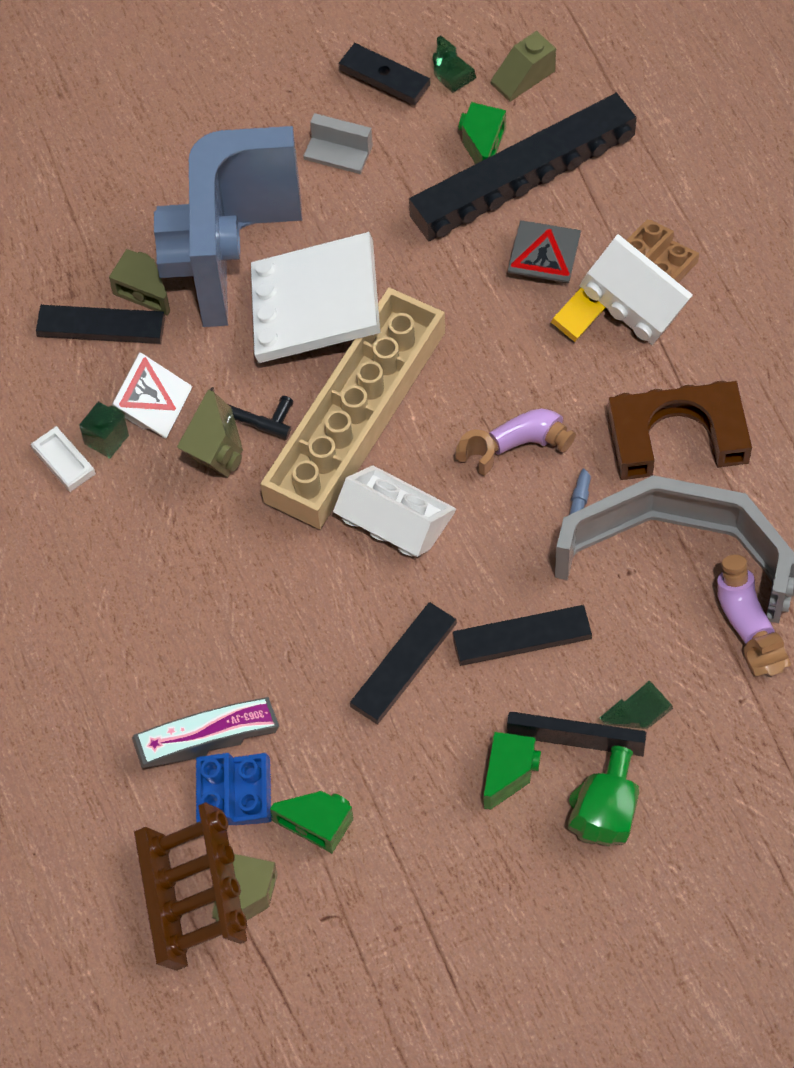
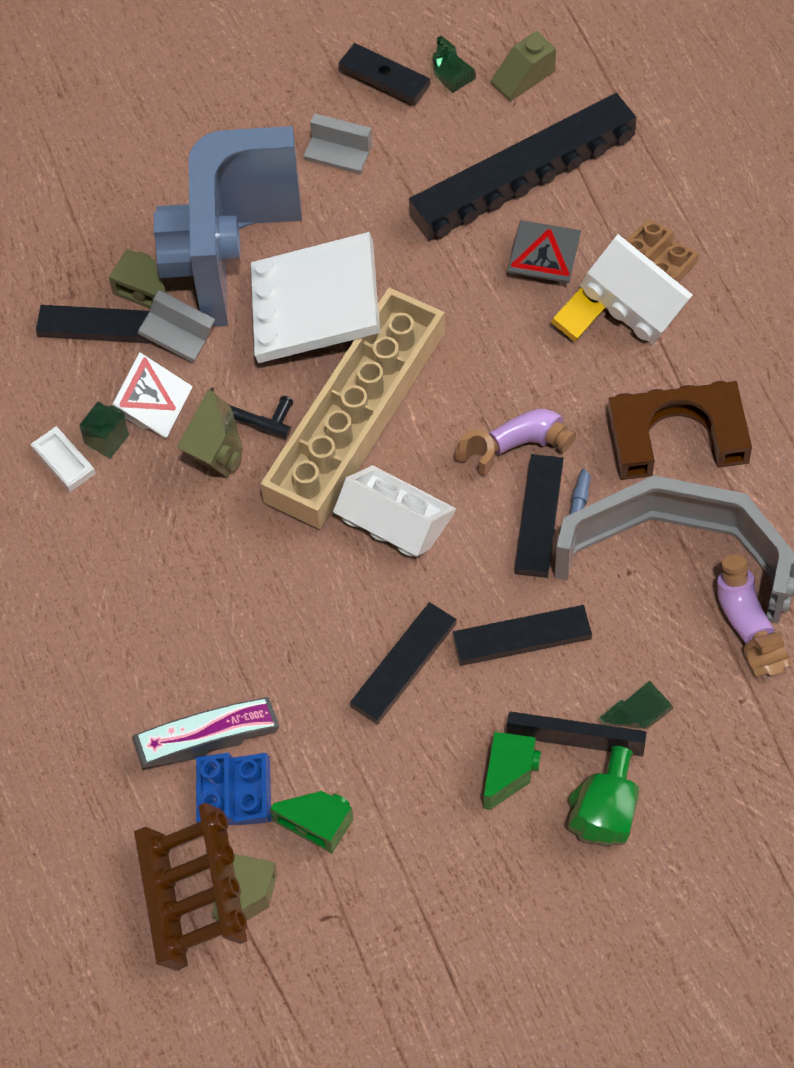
green slope [458,102,506,164] -> none
none -> light grey panel [137,290,215,363]
none -> black tile [515,454,564,578]

